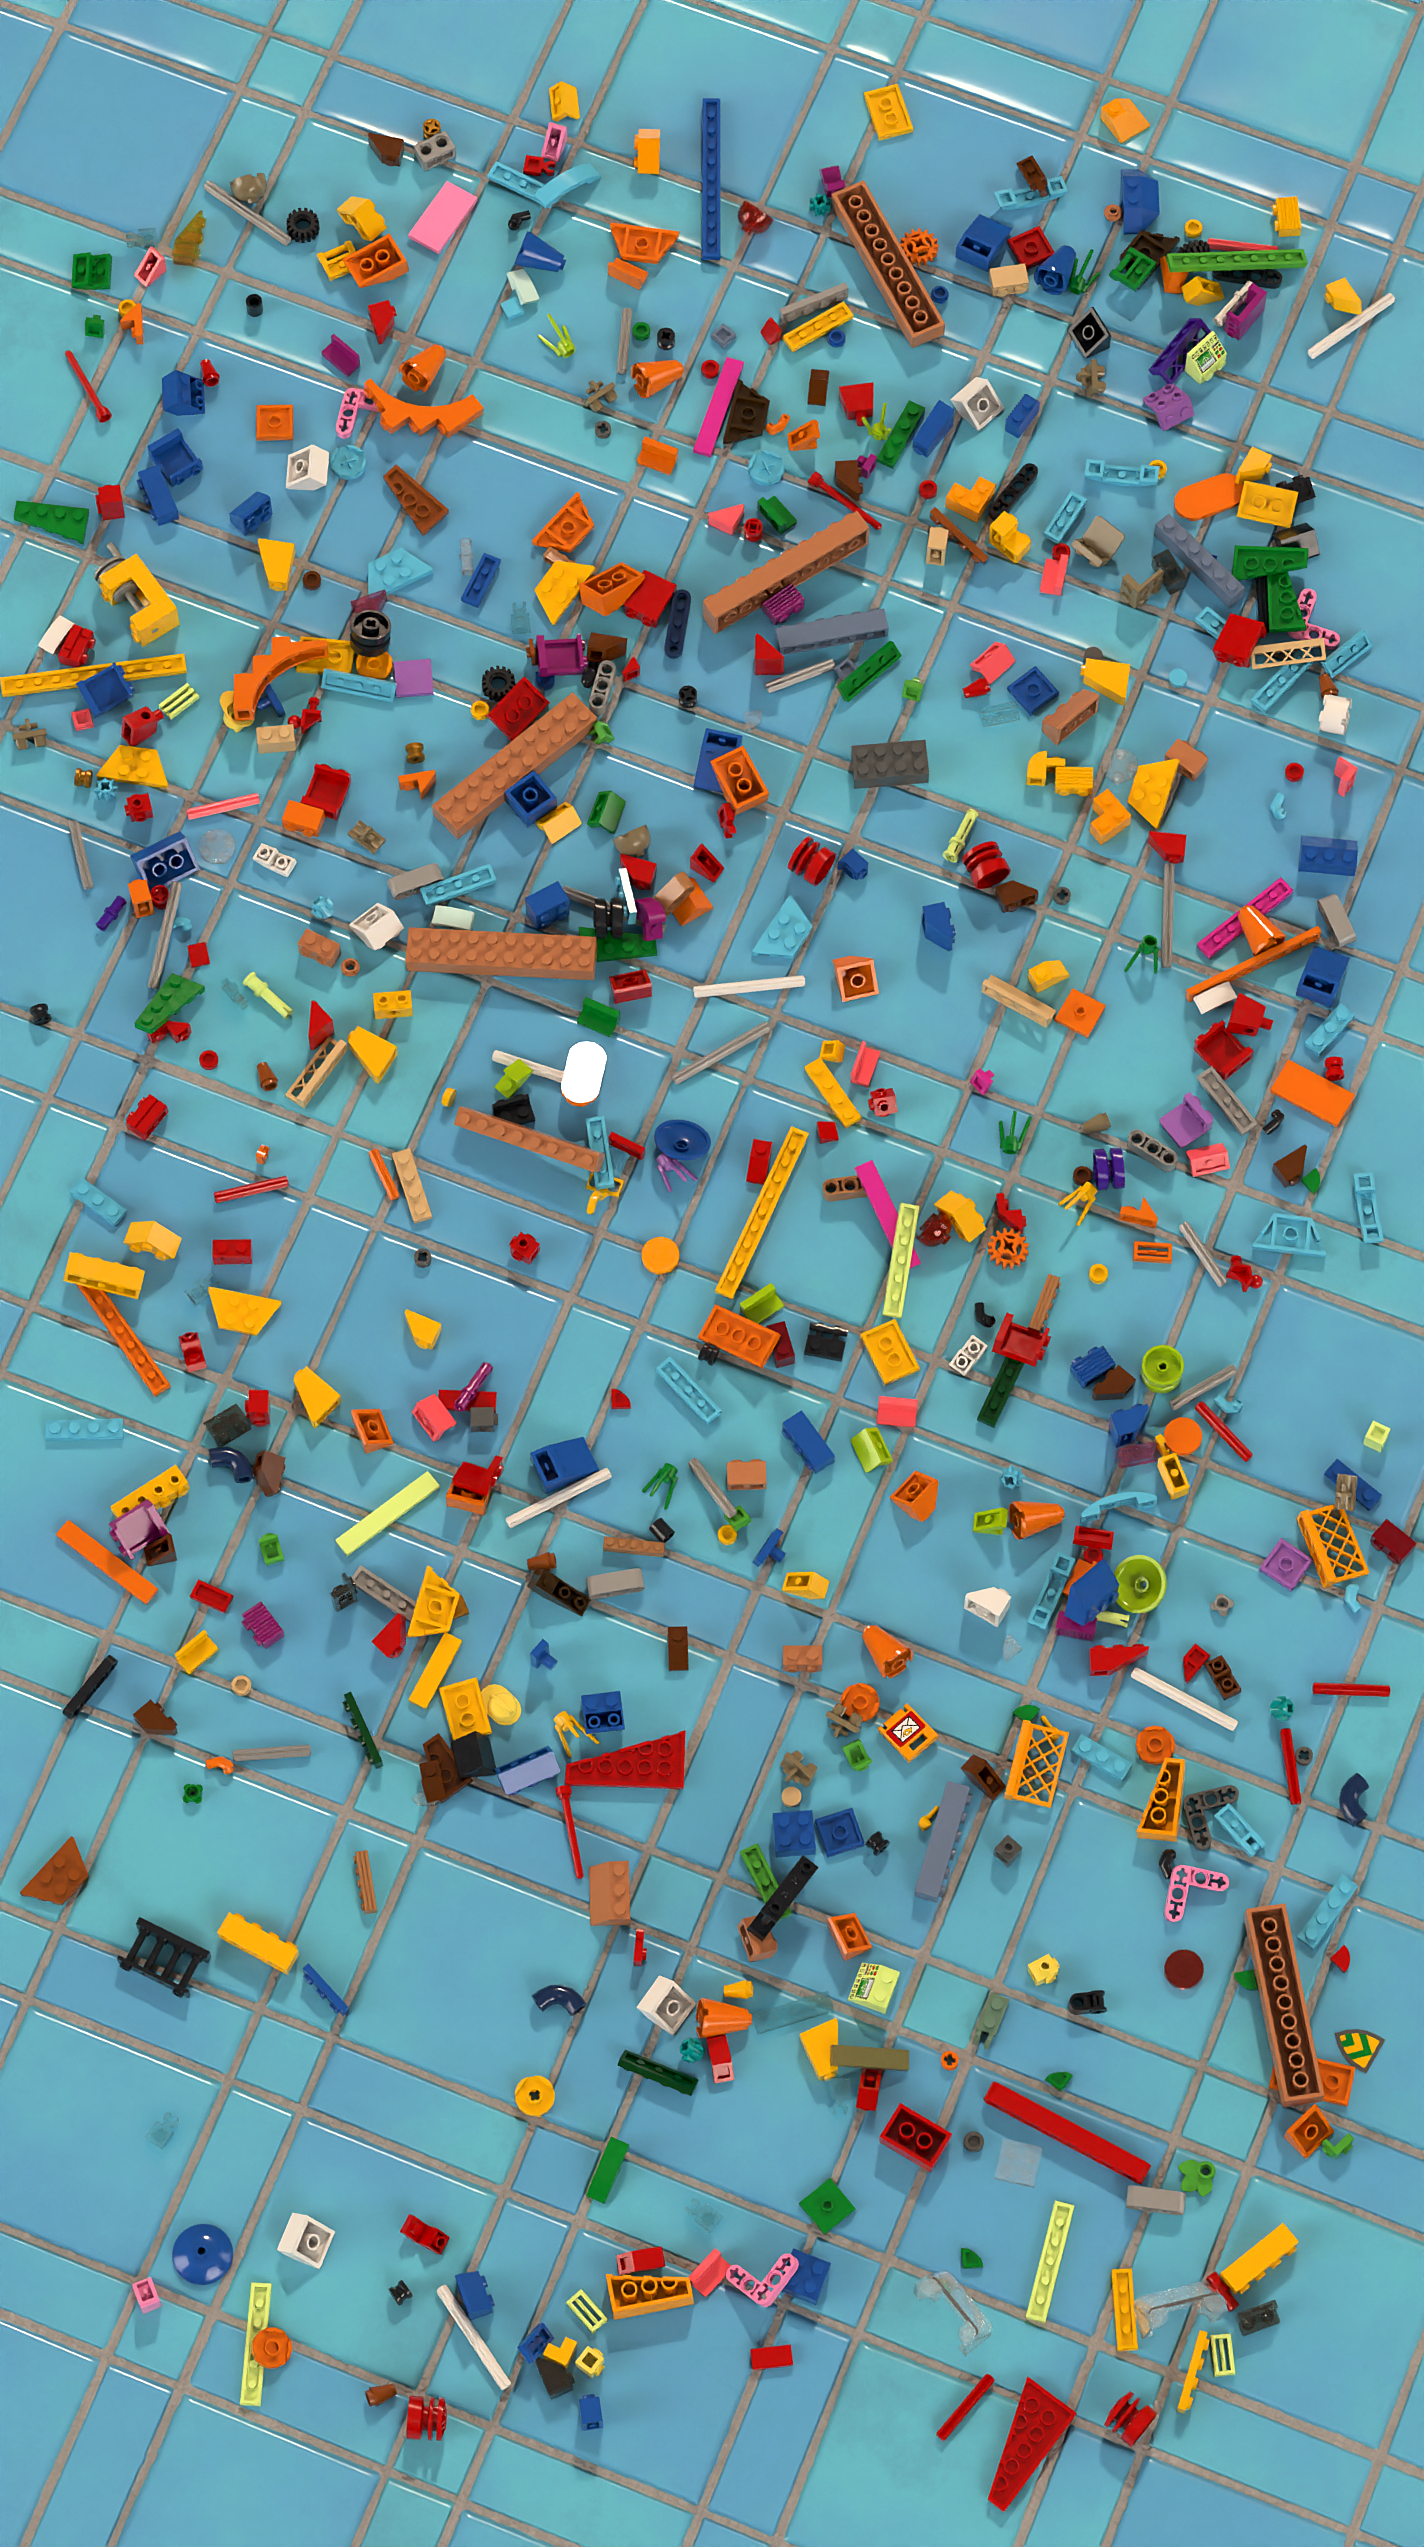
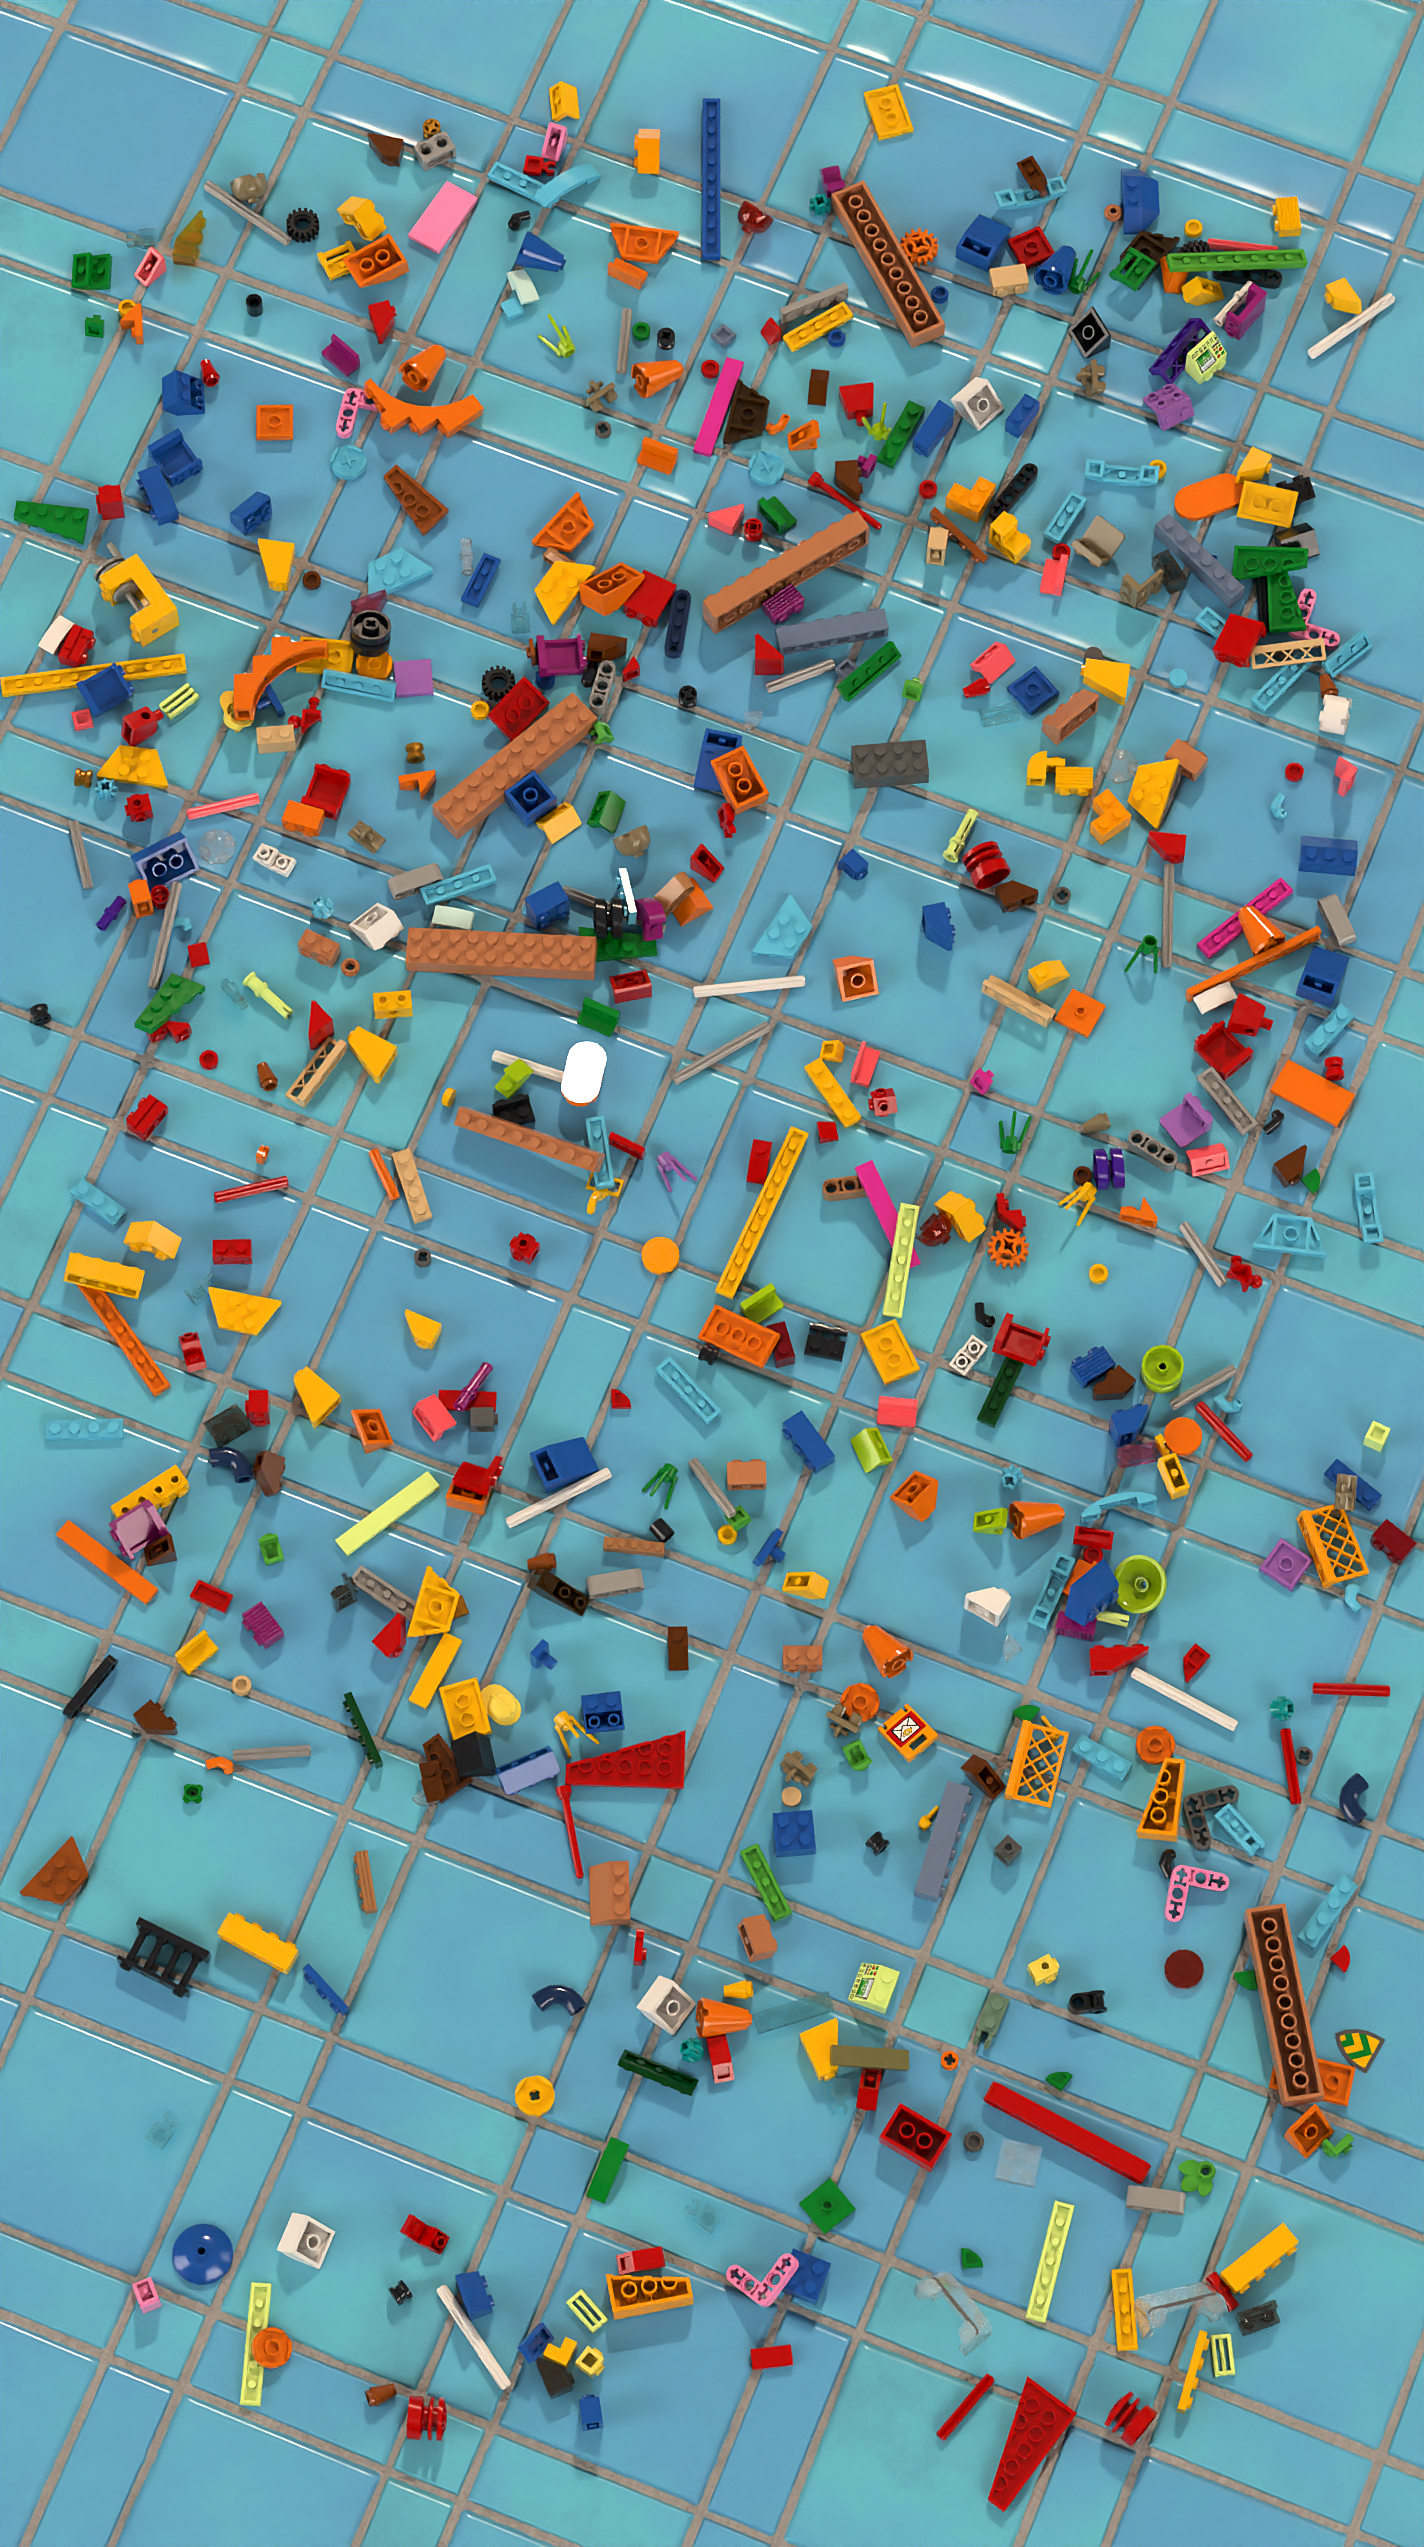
dark tan hips [12,718,47,750] -> none
red piece [65,350,112,423] -> none
white slope [286,445,329,490] -> none
red slope [620,853,657,891] -> none
blue dish [654,1120,711,1161] -> none
coral panel [689,2248,731,2297] -> none
black fence [747,1855,819,1941] -> none
red wheel [788,836,836,886] -> none
blue tile [815,1808,865,1858] -> none
orange slope [827,1913,872,1961] -> none
medium nougat piece [1028,1274,1061,1332] -> none
light orange slope [1100,98,1150,144] -> none
orange tile [1133,1241,1172,1264] -> none
reddish brown slope [1205,1655,1241,1701] -> none
light grey plate [1210,1594,1234,1616] -> none

